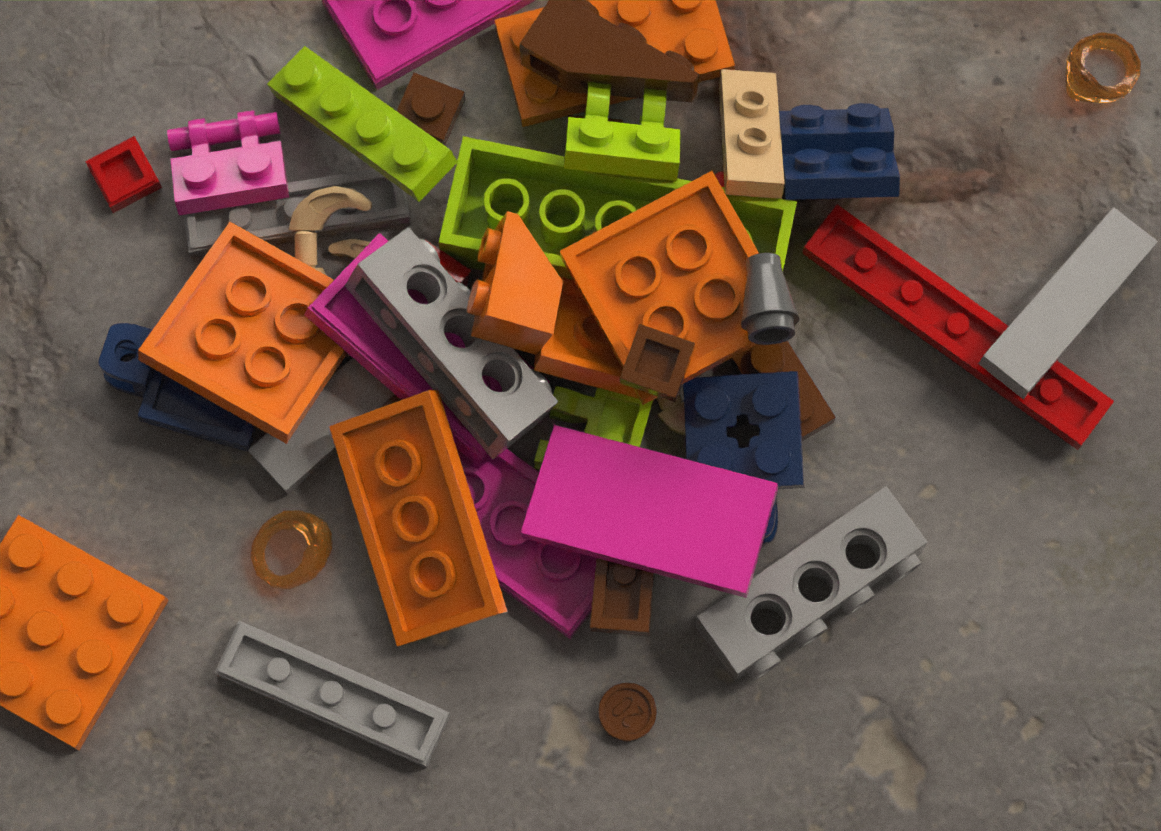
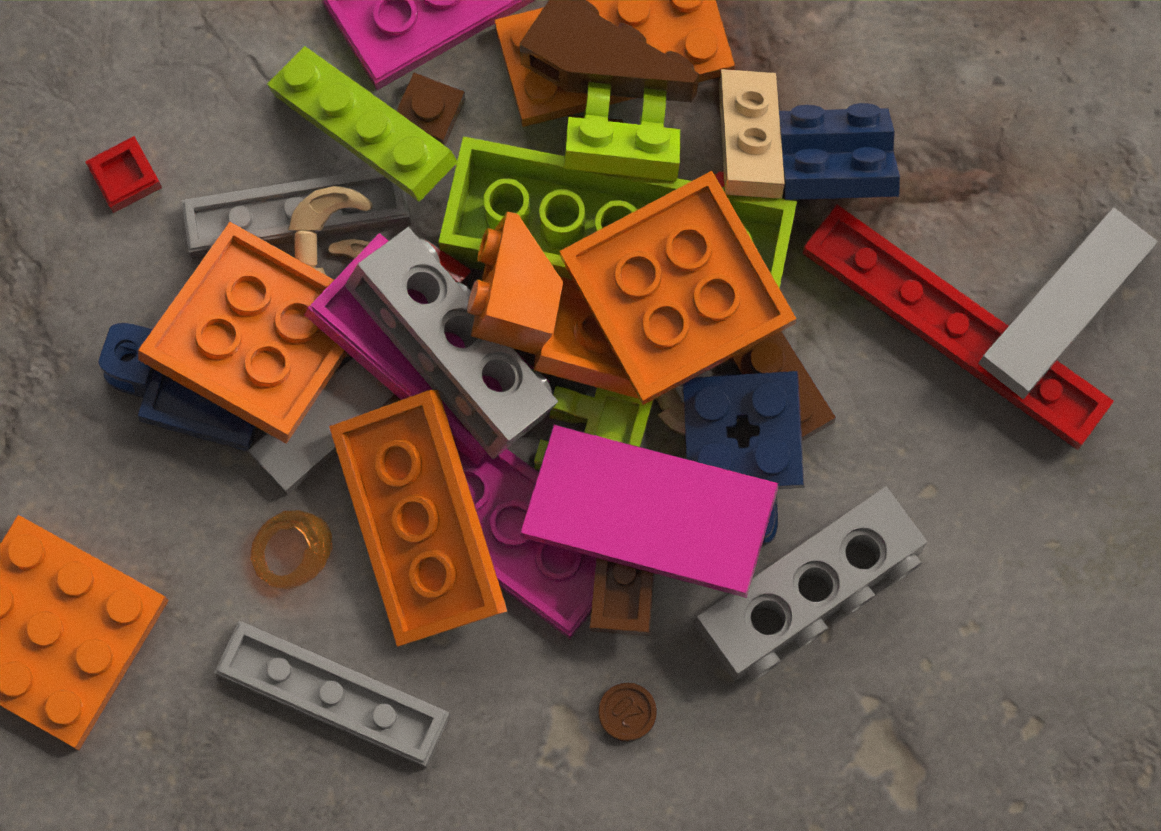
dark pink plate [167,110,289,216] -> none
reddish brown plate [620,324,695,402] -> none
dark grey cone [741,253,800,345] -> none
clear orange piece [1065,32,1141,103] -> none

